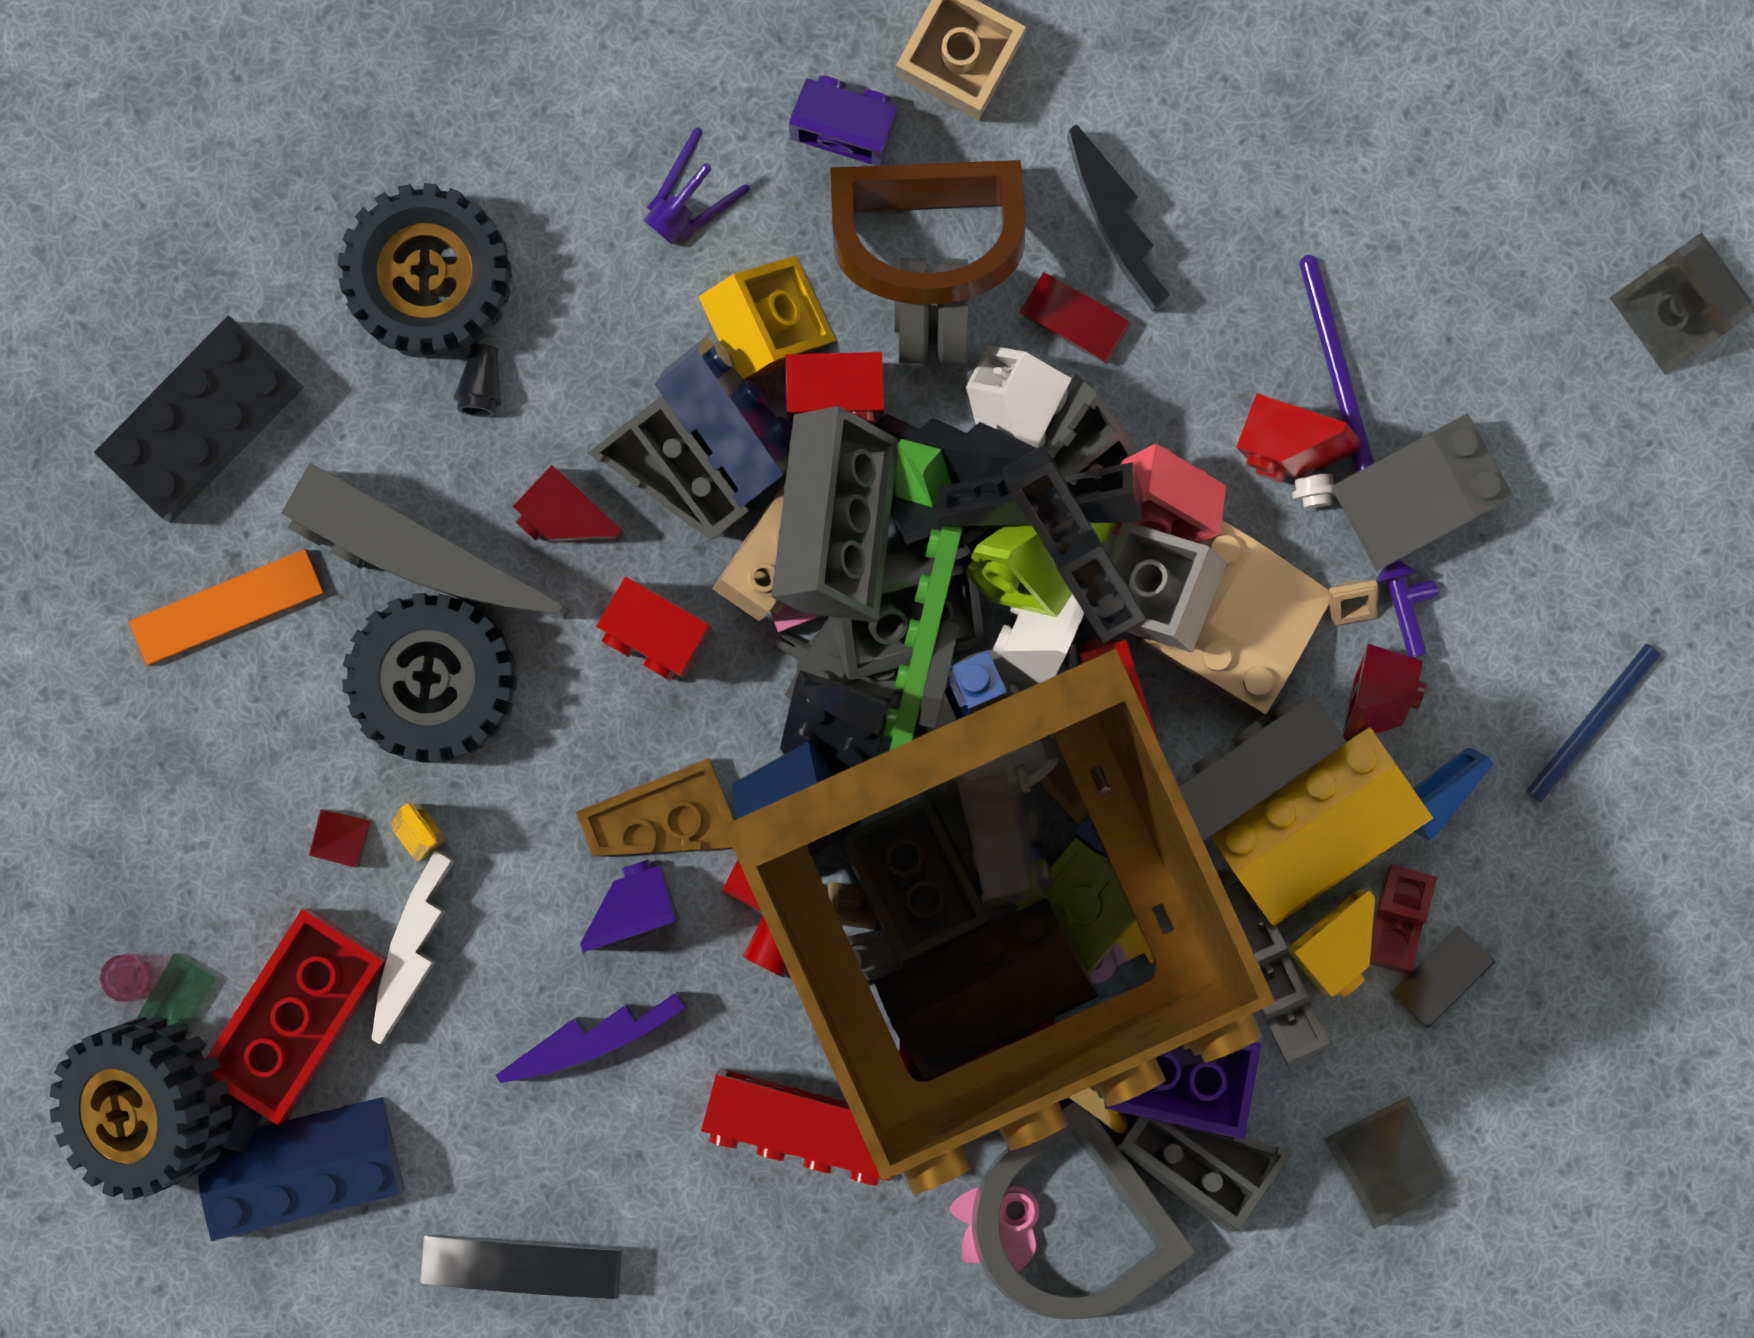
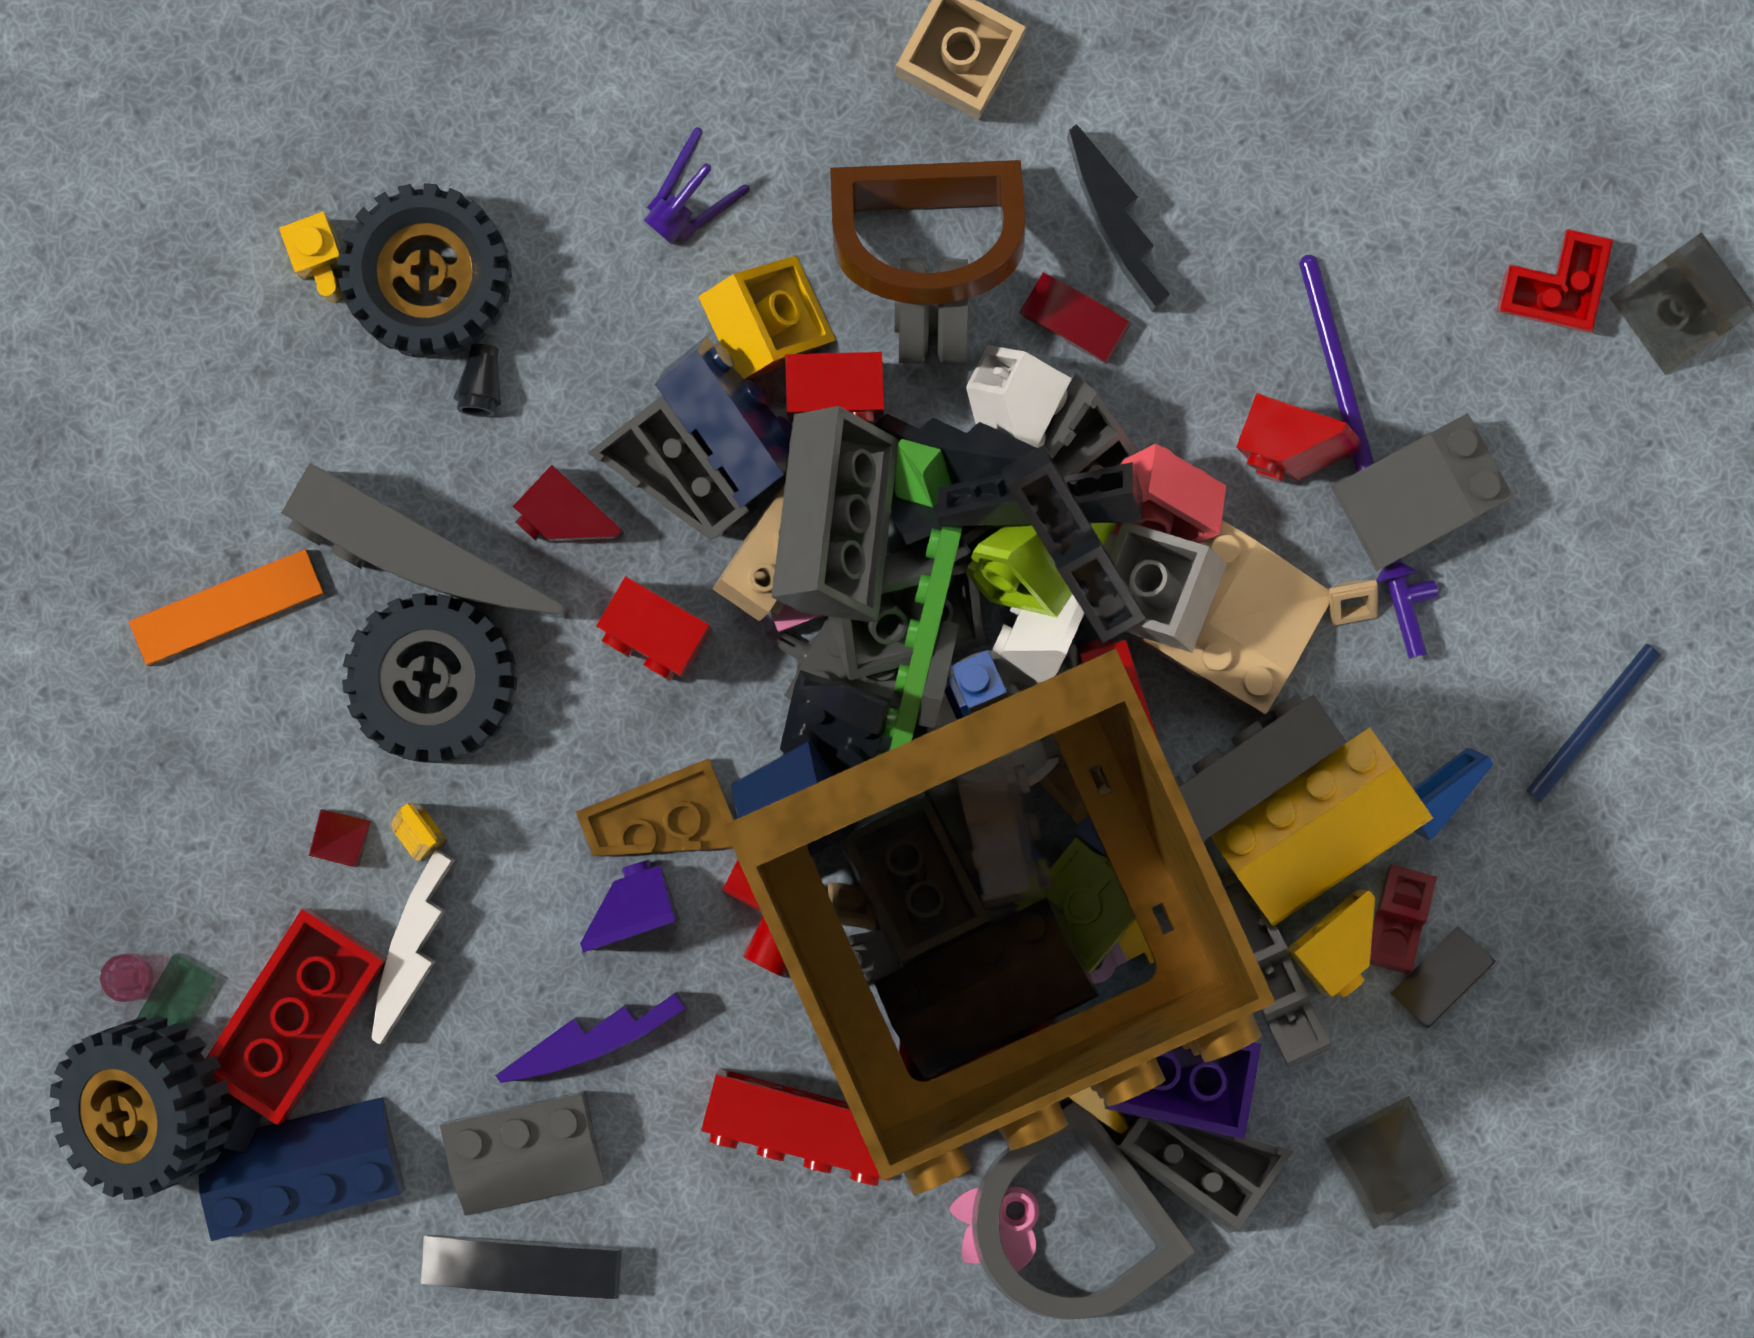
black brick [94,315,304,523] -> none
dark purple slope [789,75,898,166] -> none
white plate [1292,474,1335,509] -> none
dark red slope [1342,644,1427,741] -> none
none -> yellow brick [279,211,343,303]
none -> dark grey slope [440,1091,605,1216]
none -> red brick [1497,229,1614,333]

